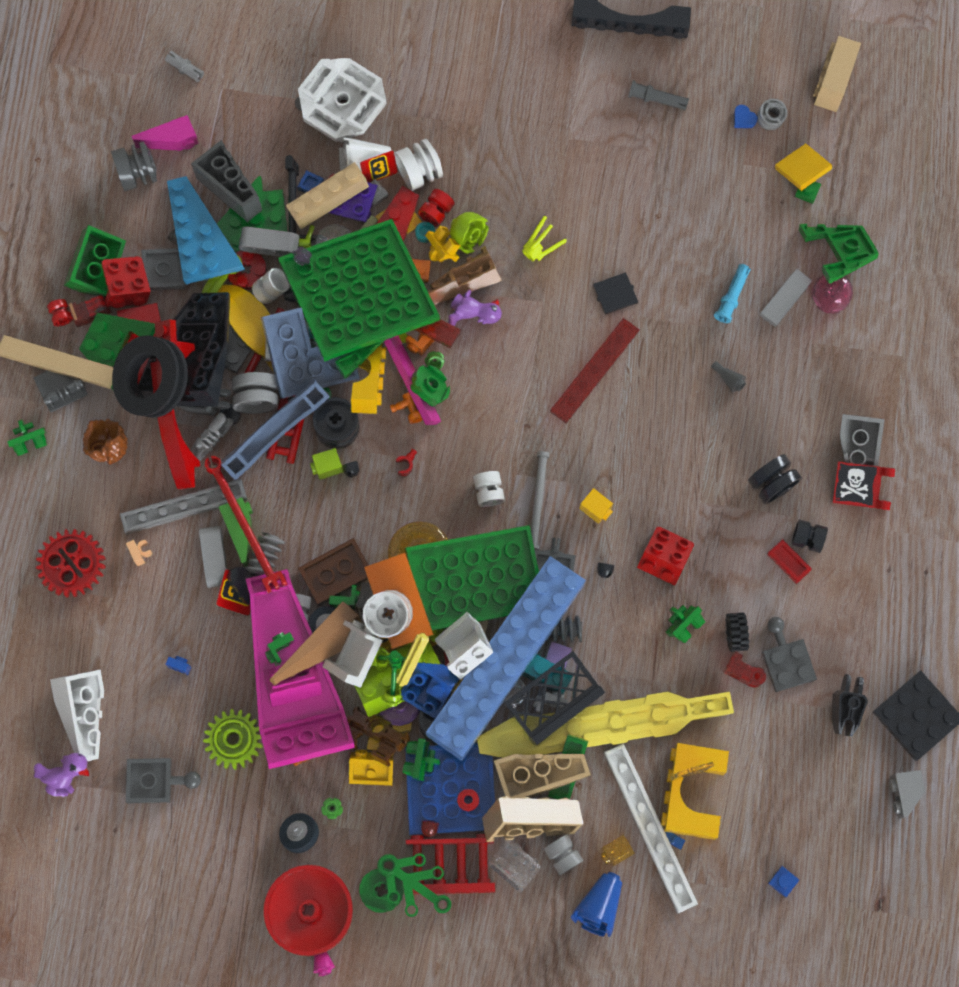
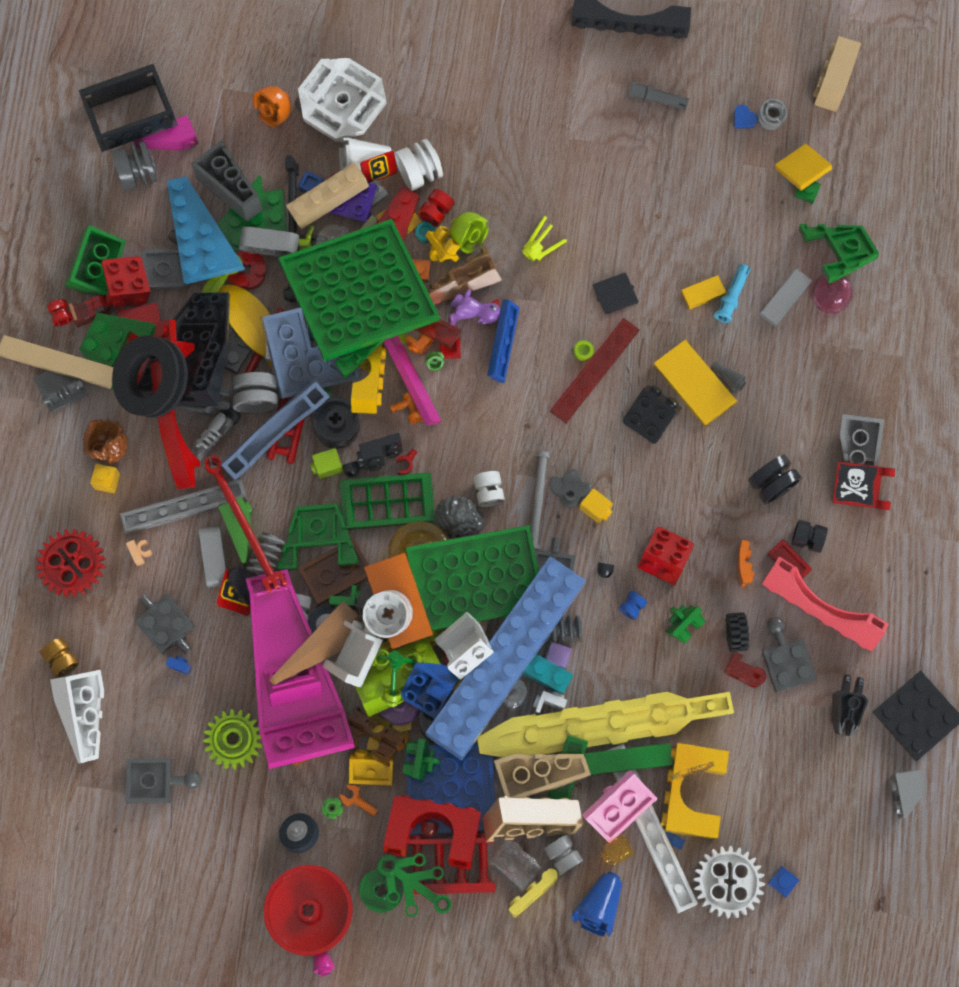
green hips [7,419,47,456] -> none
medium lavender animal [34,753,89,797] -> none
light grey pin [165,51,204,82] -> none
white wheel [252,268,290,304] -> none
green bracket [265,632,294,667] -> none
plate [292,247,312,265] -> none
light yellow axle [396,633,429,687] -> none
green plate [410,365,450,407] -> none
red plate [457,789,479,811] -> none
black fence [504,651,606,745] -> none
none -> pearl gold wheel [39,638,79,678]
none -> black window [78,64,178,152]
none -> yellow brick [90,464,120,494]
none -> dark grey plate [135,594,195,654]
none -> orange cylinder [252,86,291,127]
none -> green wing [277,503,359,571]
none -> green piece [340,473,435,530]
none -> orange bar [340,785,378,817]
none -> black plate [356,433,403,472]
none -> red arch [383,795,481,869]
none -> dark grey hair [434,495,485,539]
none -> red tile [440,337,461,359]
none -> blue tile [487,299,520,383]
none -> light yellow hinge [508,868,558,918]
none -> dark grey plate [550,469,591,508]
none -> lime tile [573,340,594,362]
none -> bright pink plate [582,770,658,843]
none -> green tile [584,743,673,775]
none -> blue wheel [618,591,647,620]
none -> black bracket [623,385,682,444]
none -> yellow tile [653,340,737,427]
none -> yellow tile [681,275,727,310]
none -> white gear [693,846,765,919]
none -> orange slope [736,540,755,588]
none -> coral arch [762,557,889,652]

